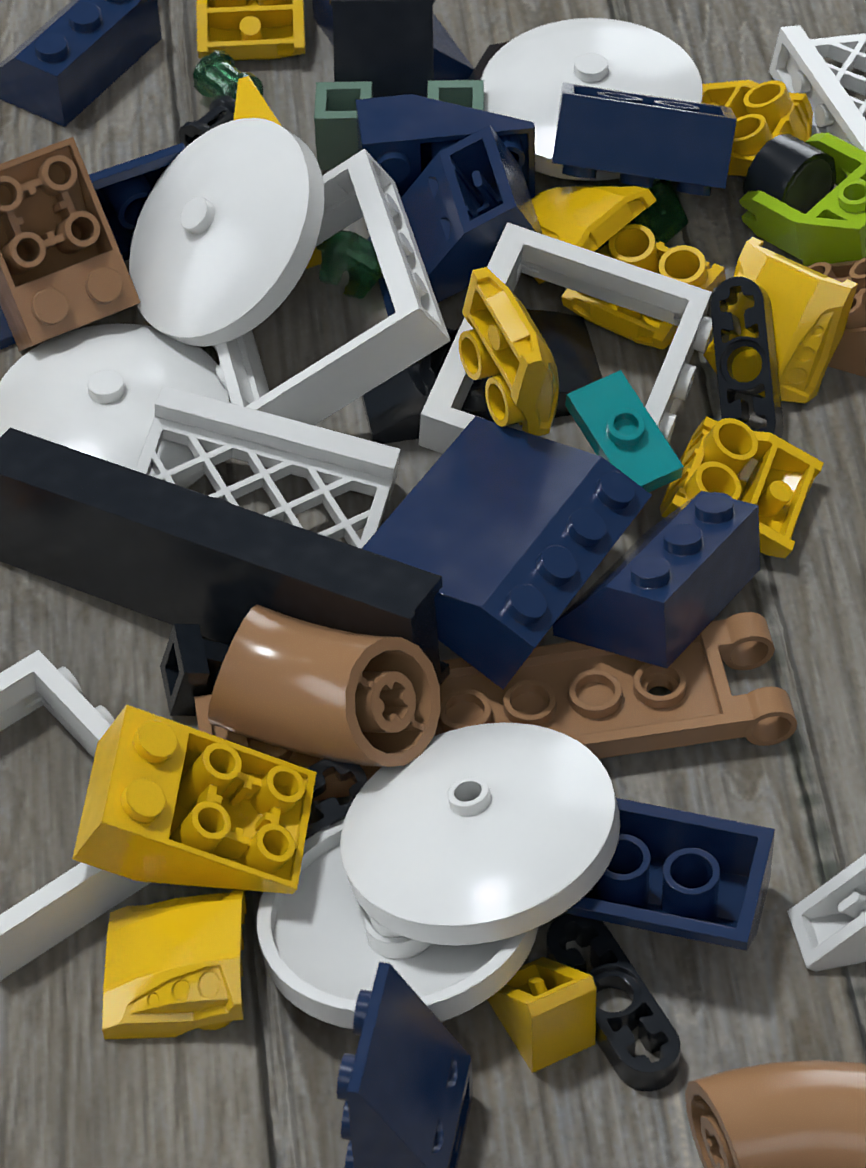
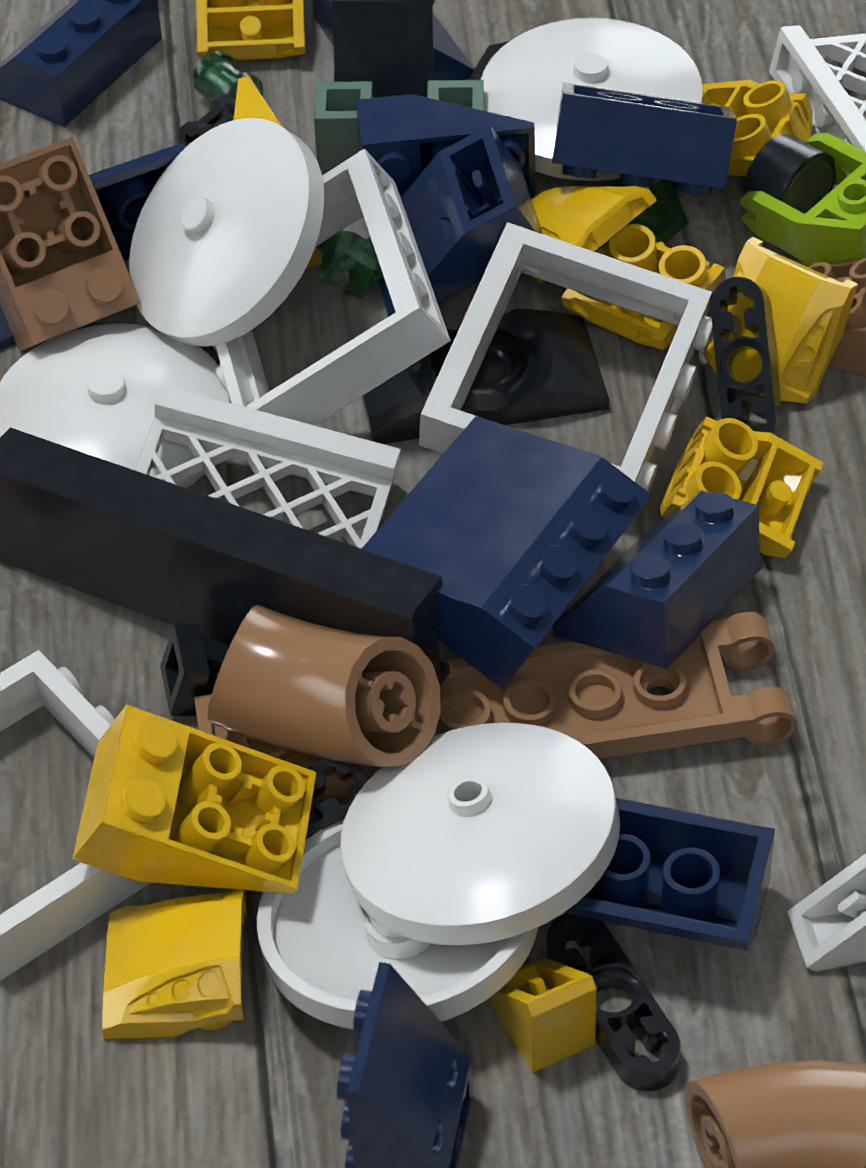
yellow slope [459,267,559,436] -> none
teal plate [565,370,684,492] -> none

